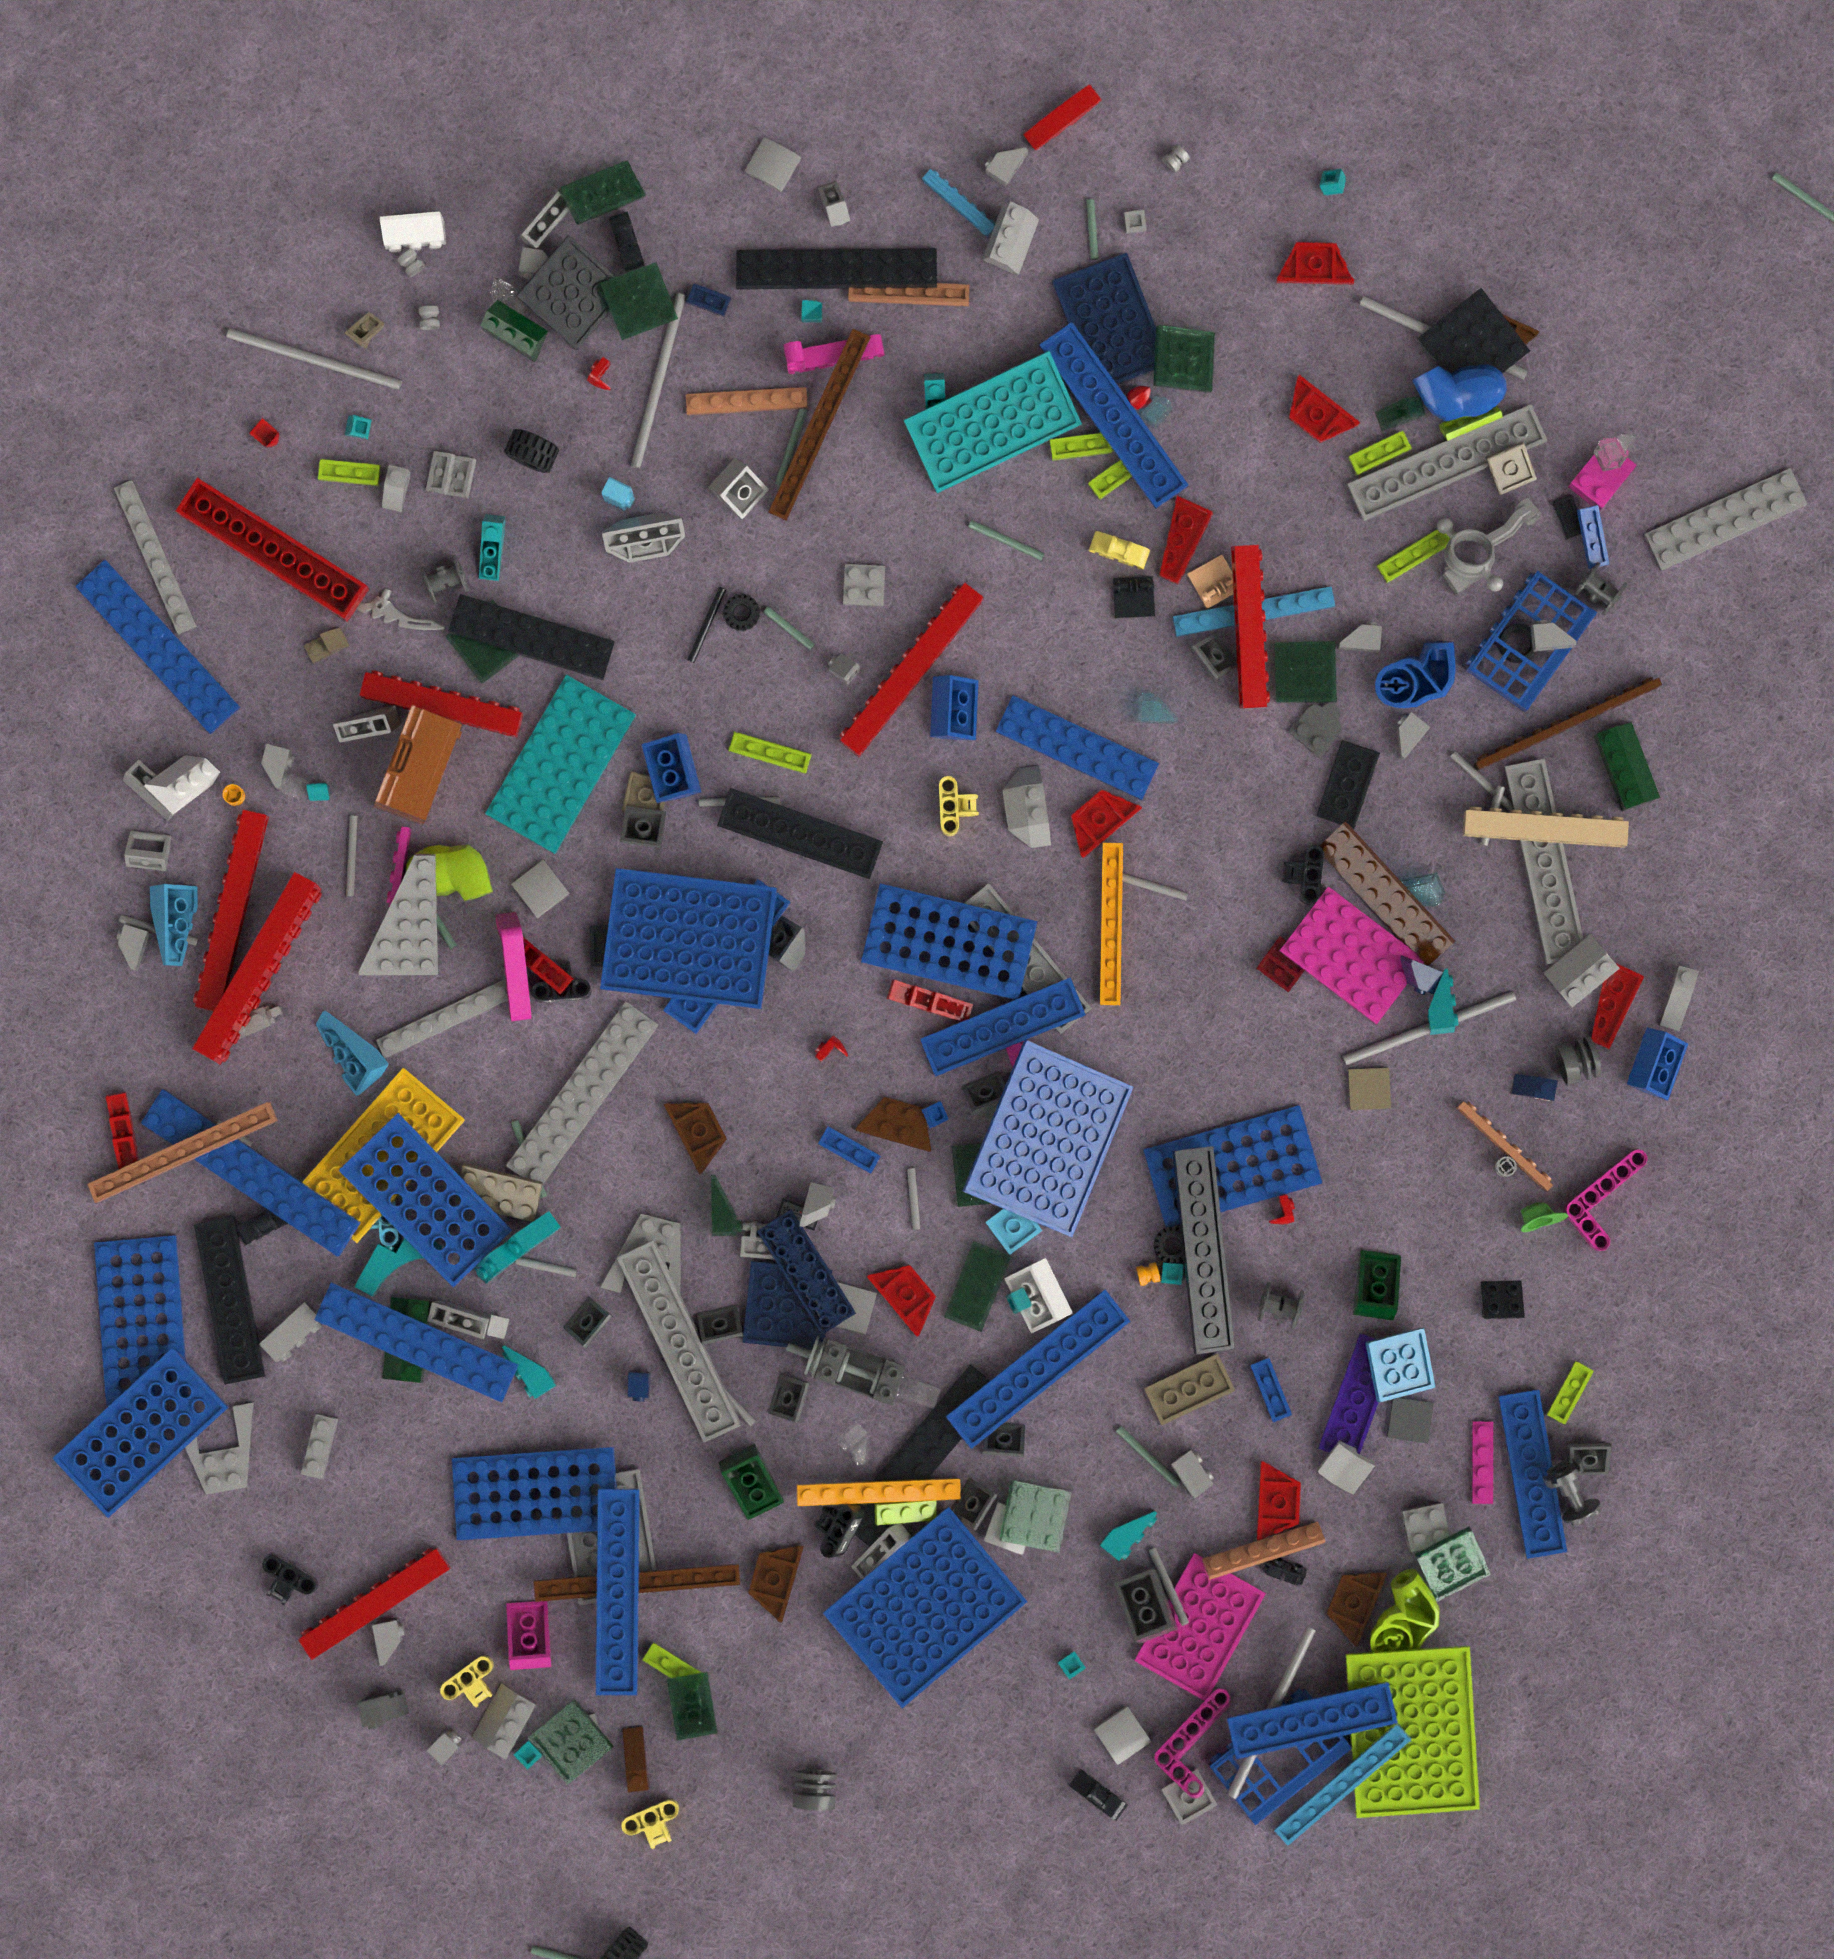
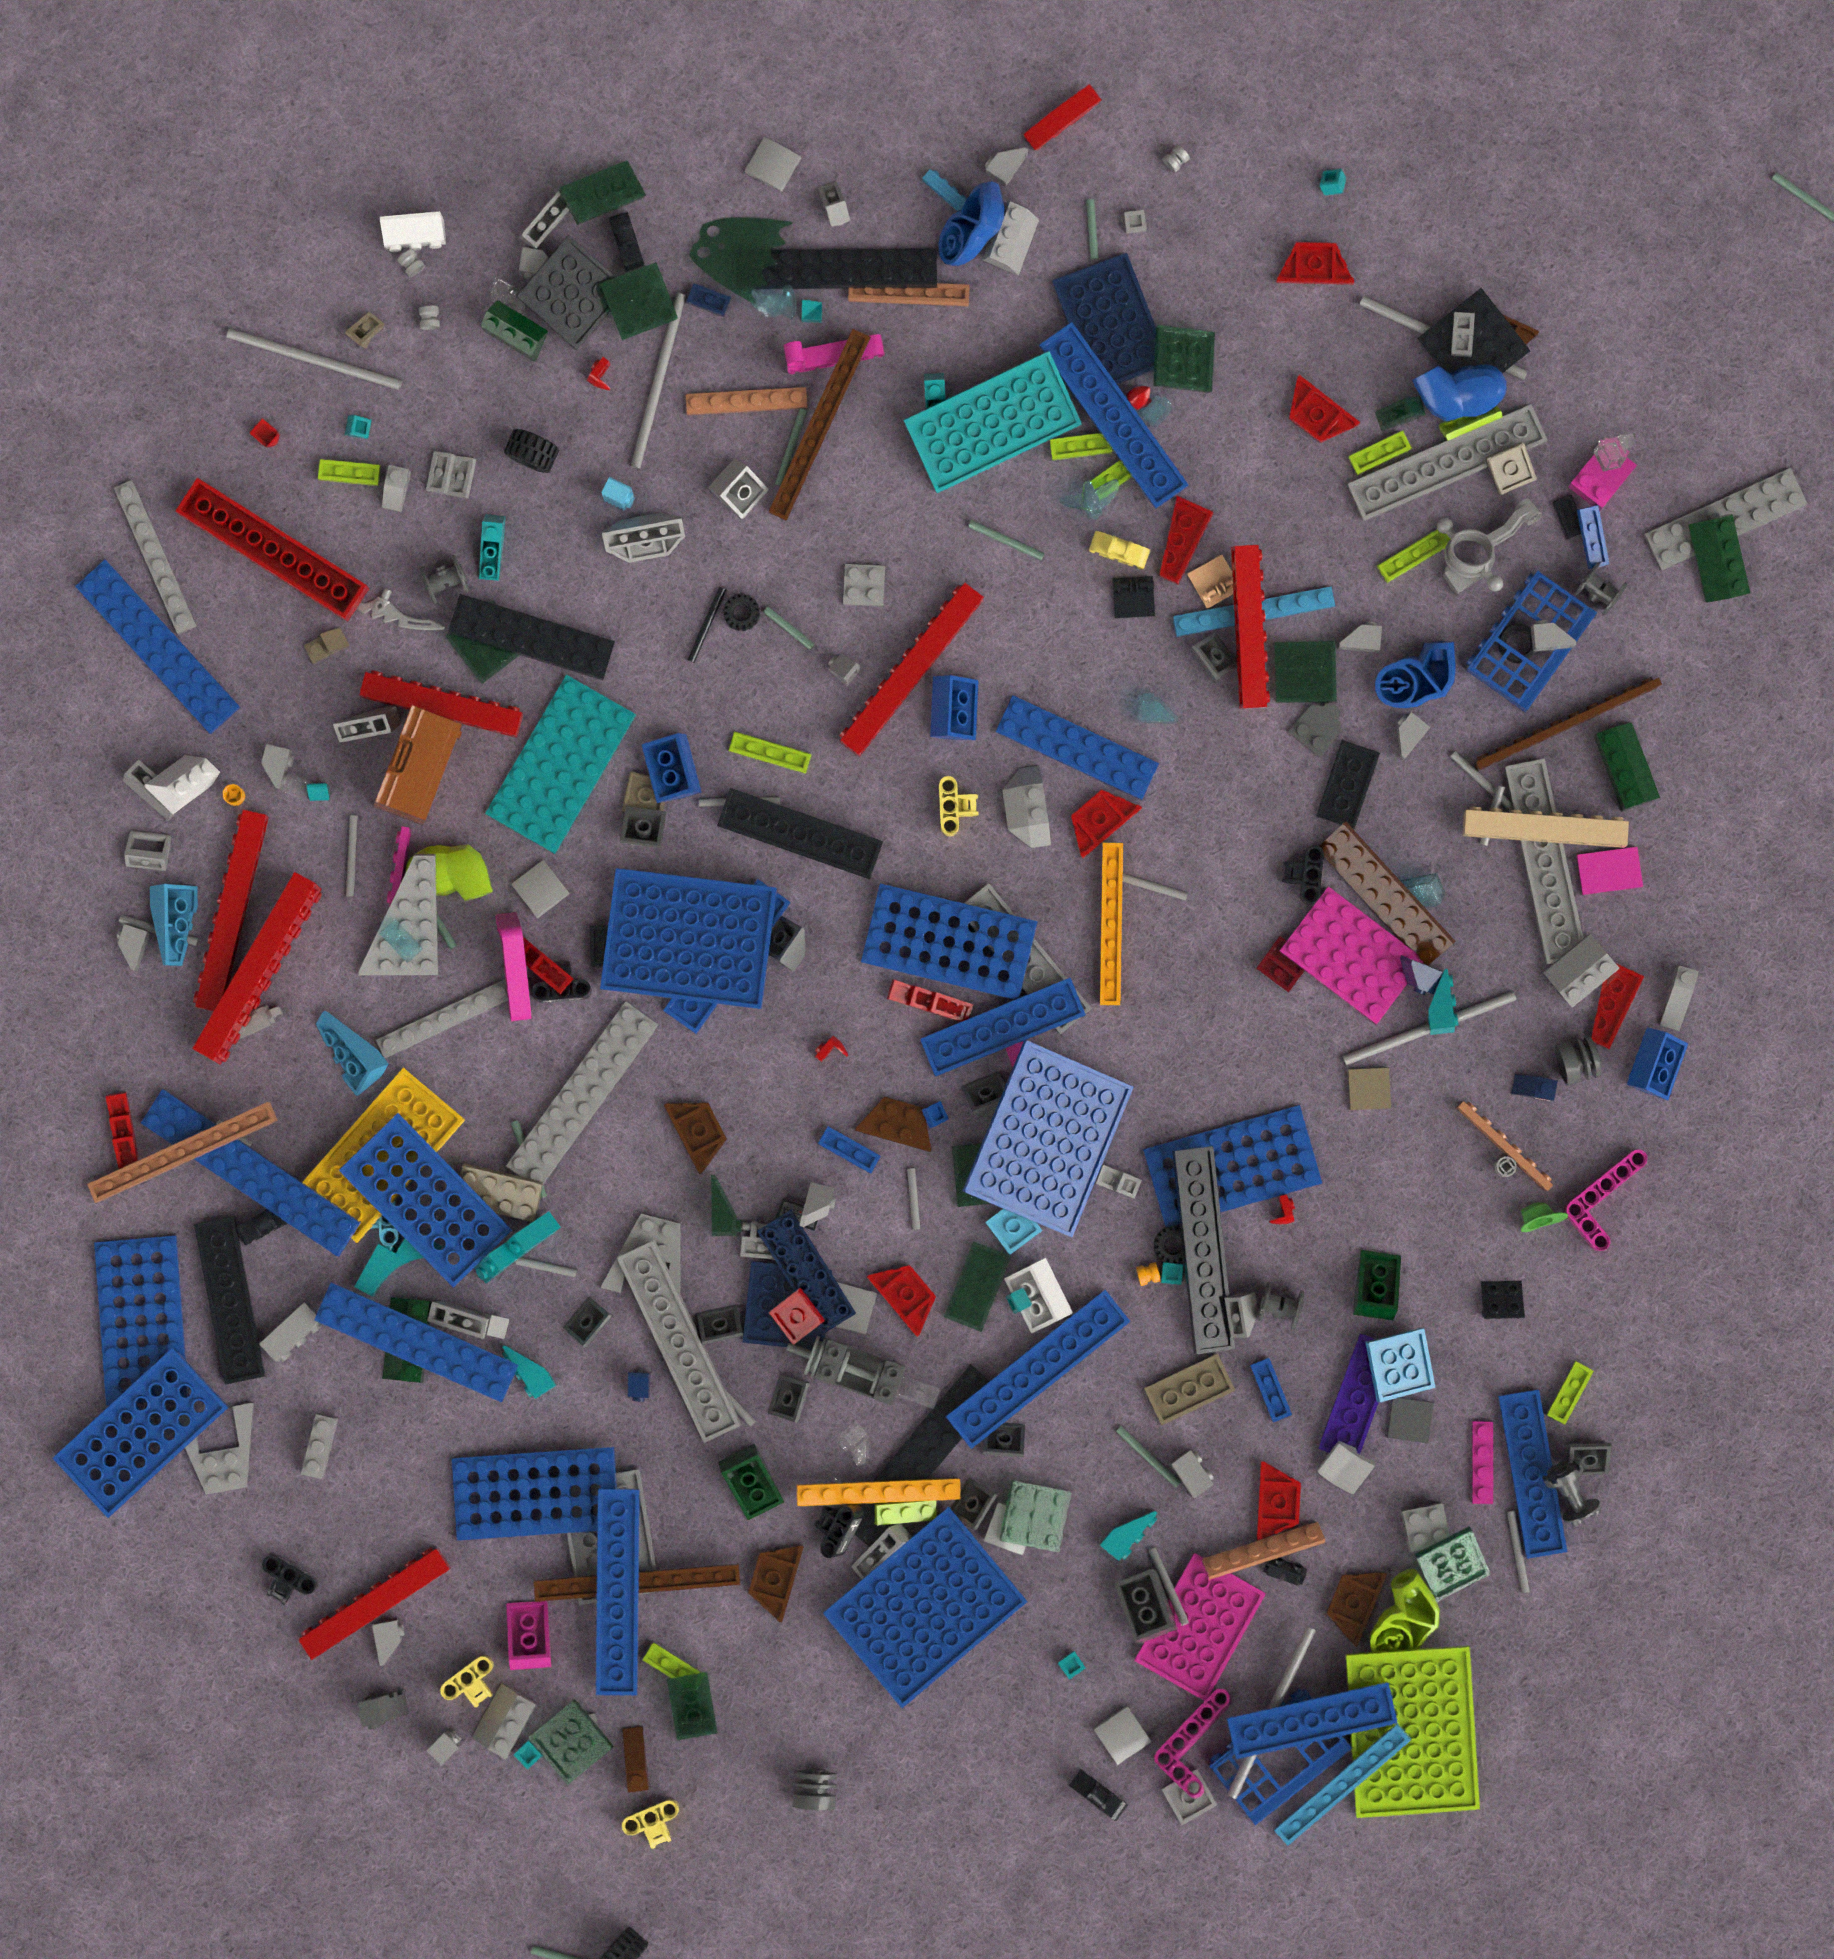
none -> clear light blue plate [379,919,423,963]
none -> clear green piece [690,217,793,304]
none -> clear light blue piece [744,285,796,319]
none -> plate [769,1288,825,1345]
none -> blue piece [938,182,1005,266]
none -> clear light blue piece [1059,479,1119,520]
none -> light grey slope [1095,1164,1142,1199]
none -> light grey slope [1225,1292,1258,1338]
none -> light grey slope [1451,312,1475,357]
none -> light grey bar [1507,1510,1530,1593]
none -> dark pink tile [1576,847,1643,895]
none -> dark green slope [1688,514,1751,603]

